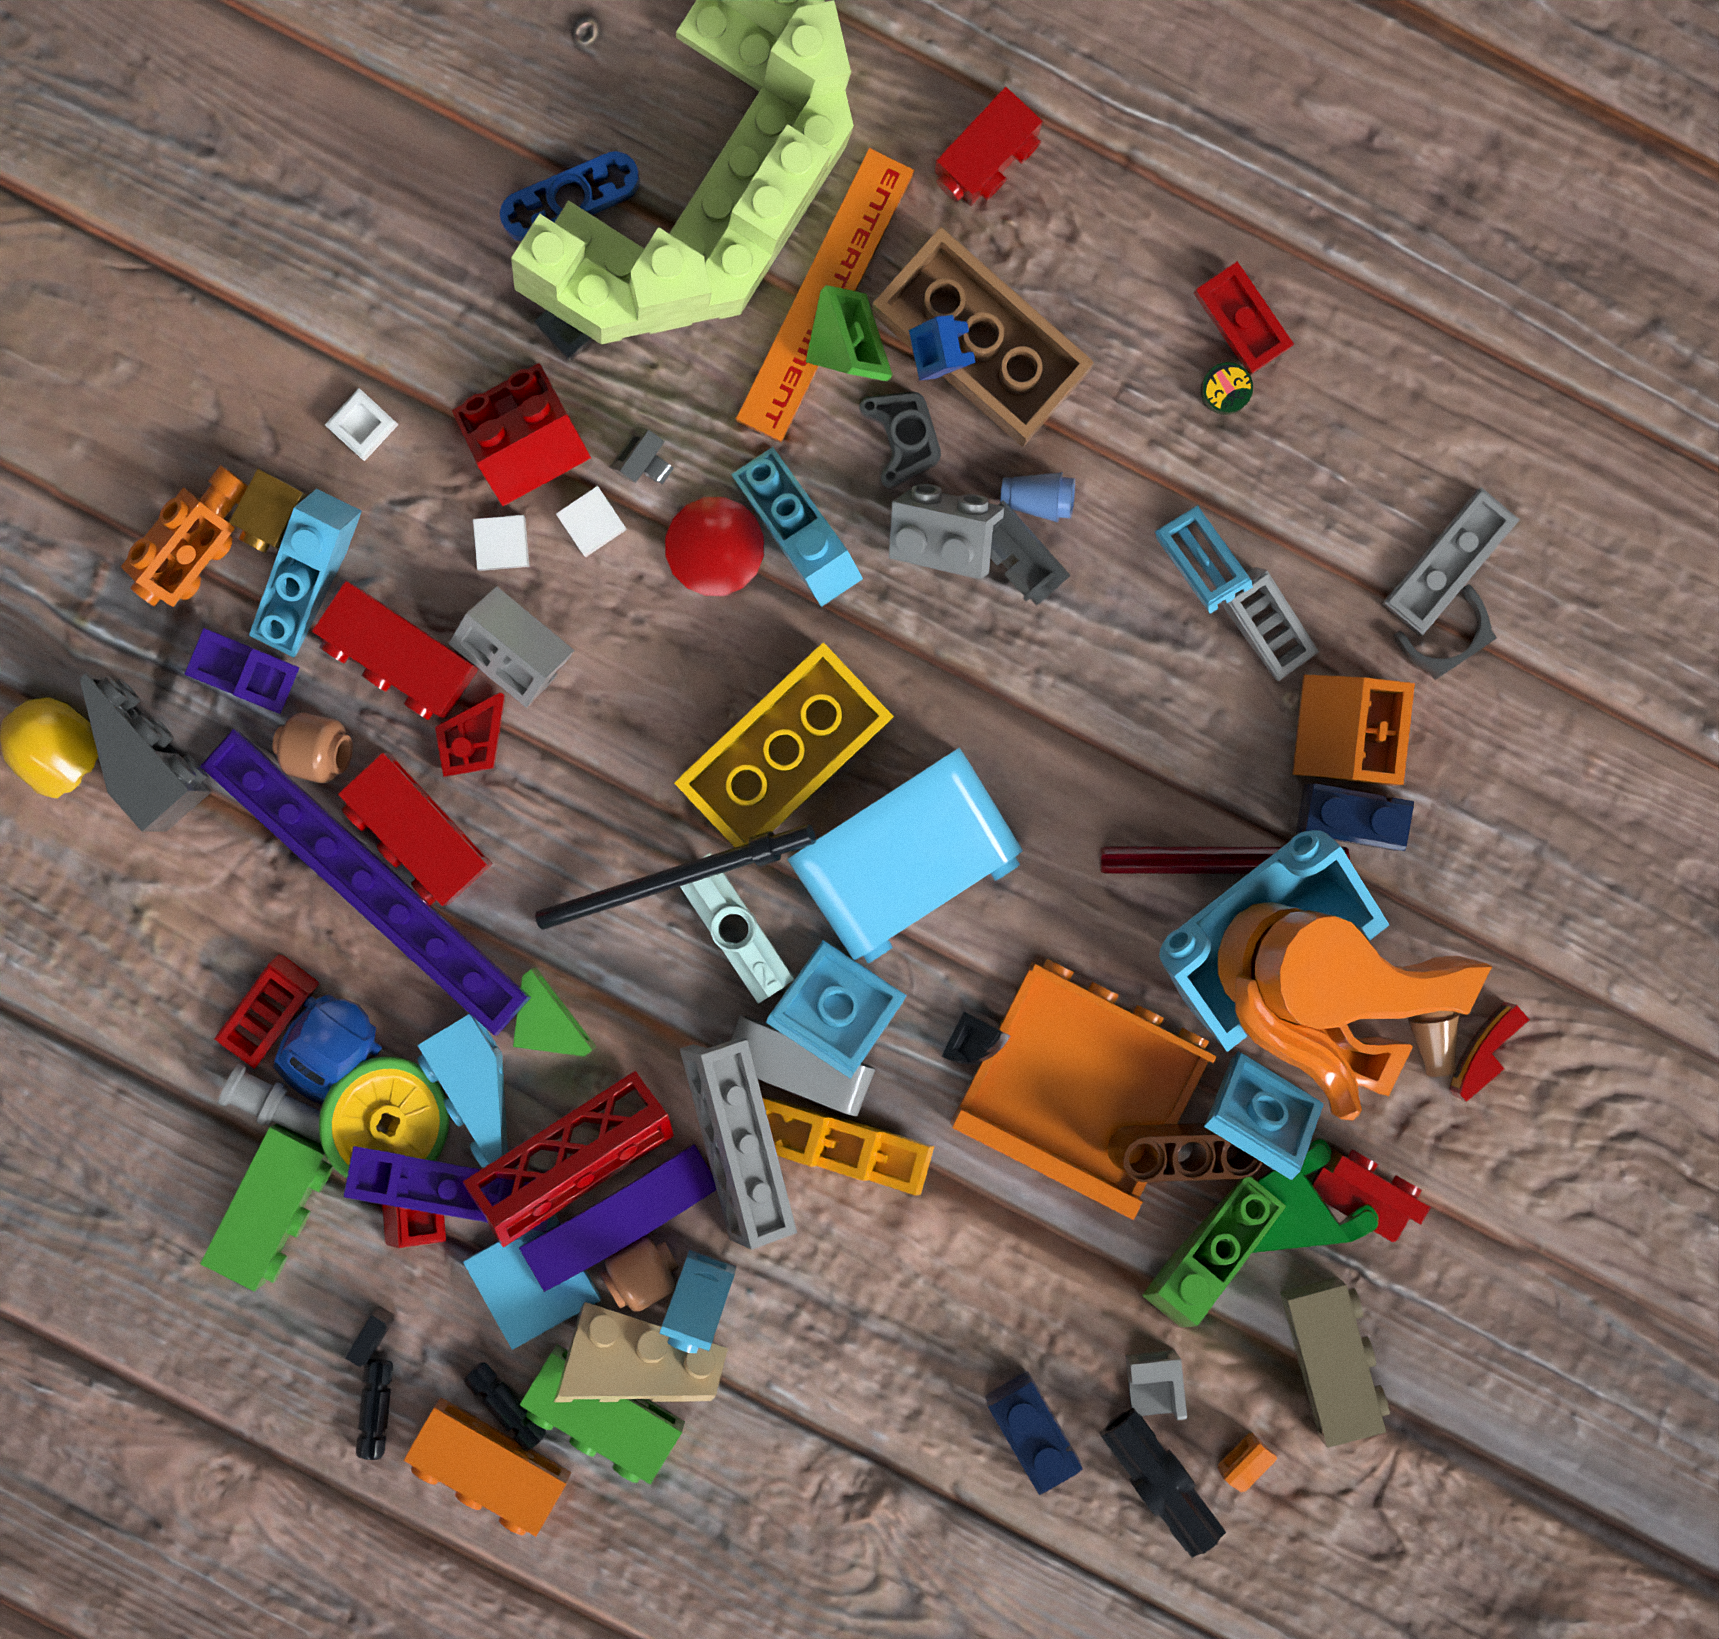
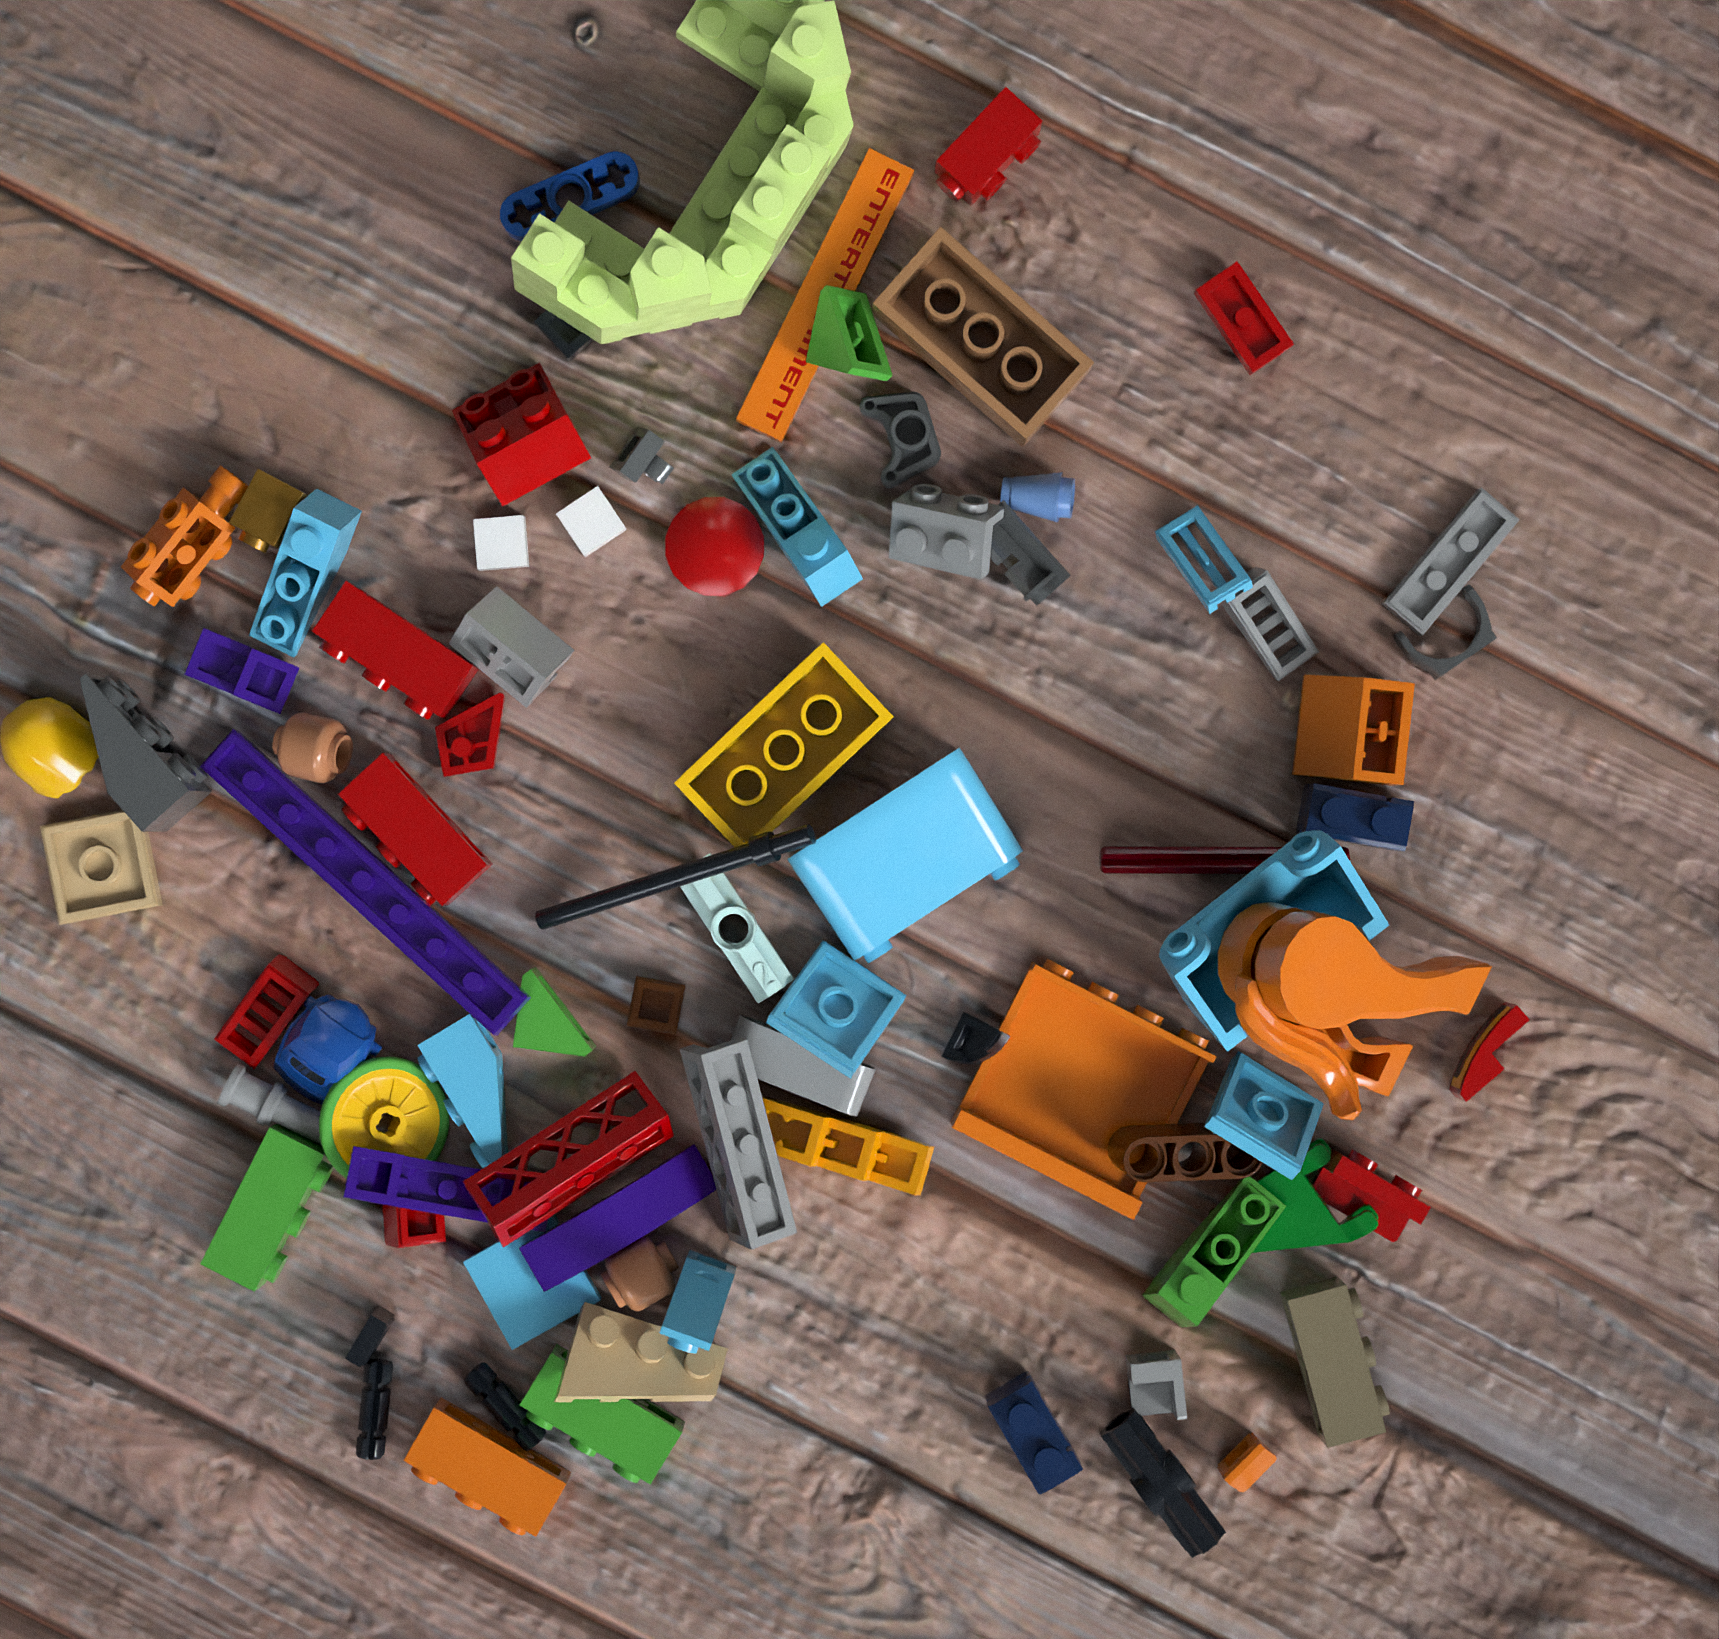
white tile [325,388,399,461] -> none
blue tile [909,315,976,381] -> none
tile [1201,362,1253,415] -> none
medium nougat cone [1408,1011,1459,1077] -> none
none -> tan tile [40,810,163,925]
none -> reddish brown tile [626,975,686,1035]

